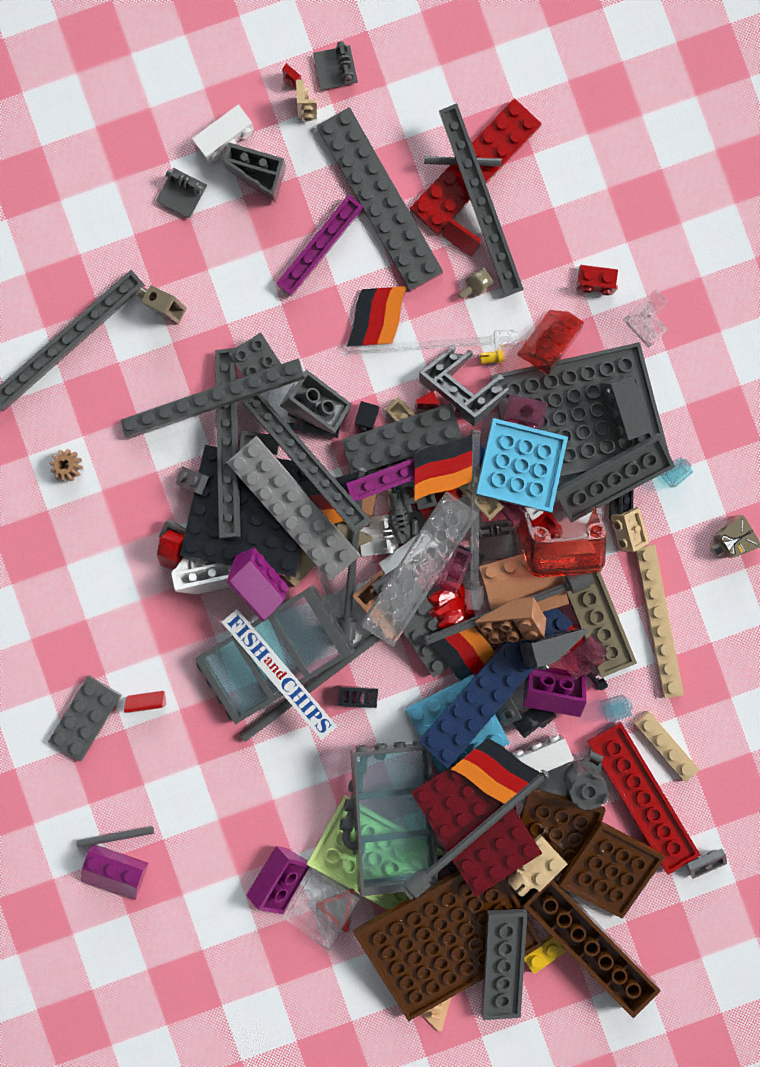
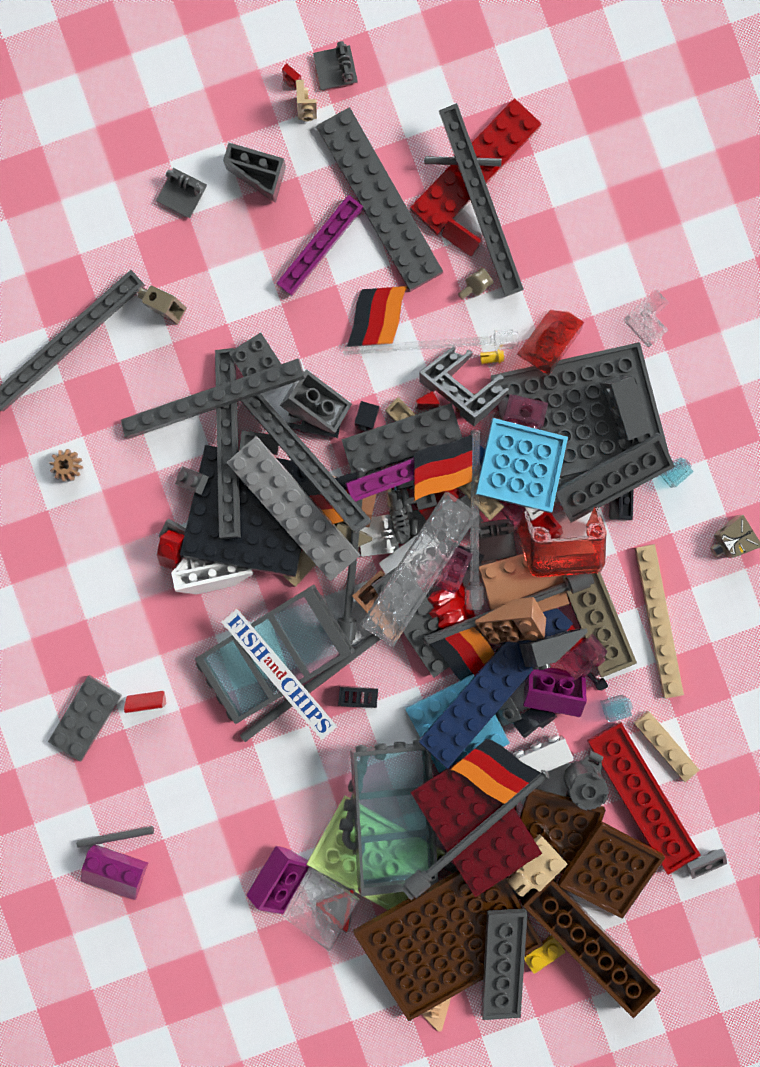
white brick [192,104,254,164] -> none
magenta slope [227,547,288,621] -> none
red bracket [576,265,618,296] -> none
tan bracket [611,507,649,552] -> none

